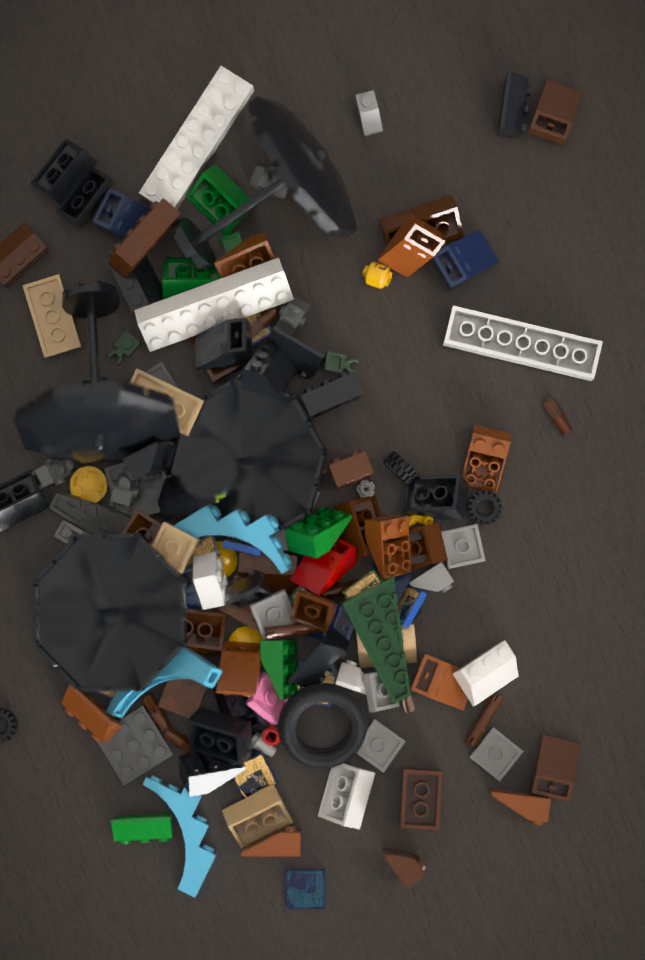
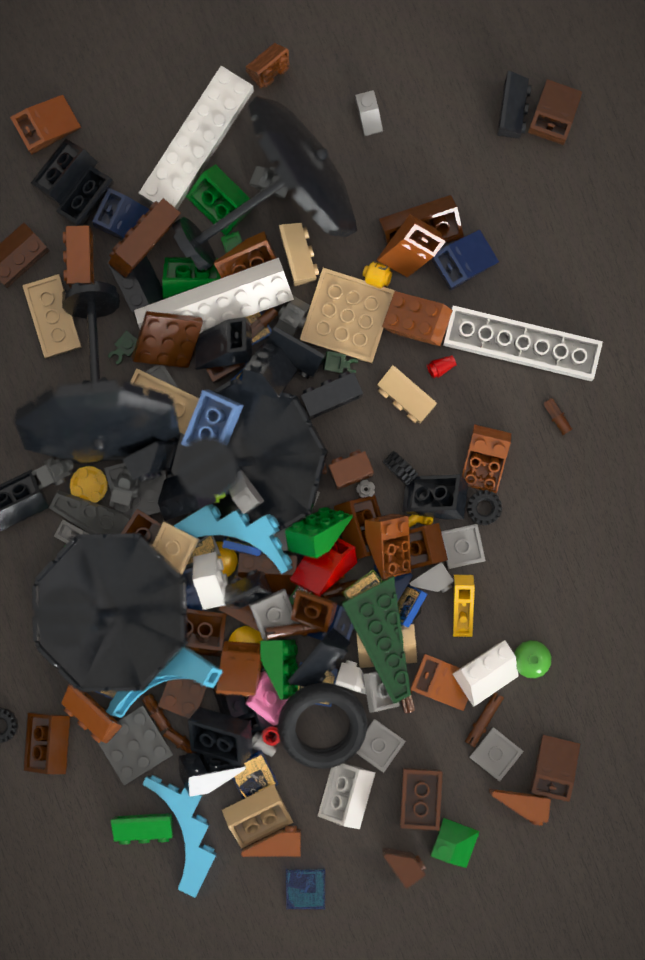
none -> dark orange slope [10,95,81,155]
none -> reddish brown slope [24,713,70,774]
none -> dark orange brick [63,226,94,288]
none -> reddish brown plate [132,311,203,368]
none -> medium blue brick [181,390,244,446]
none -> light grey slope [229,470,264,514]
none -> dark orange slope [245,43,290,89]
none -> tan slope [279,223,319,286]
none -> tan plate [300,268,395,364]
none -> tan slope [377,365,437,423]
none -> dark orange brick [382,291,453,346]
none -> red cone [427,355,457,378]
none -> green slope [430,818,480,868]
none -> yellow slope [453,575,474,637]
none -> bright green cylinder [514,640,551,679]

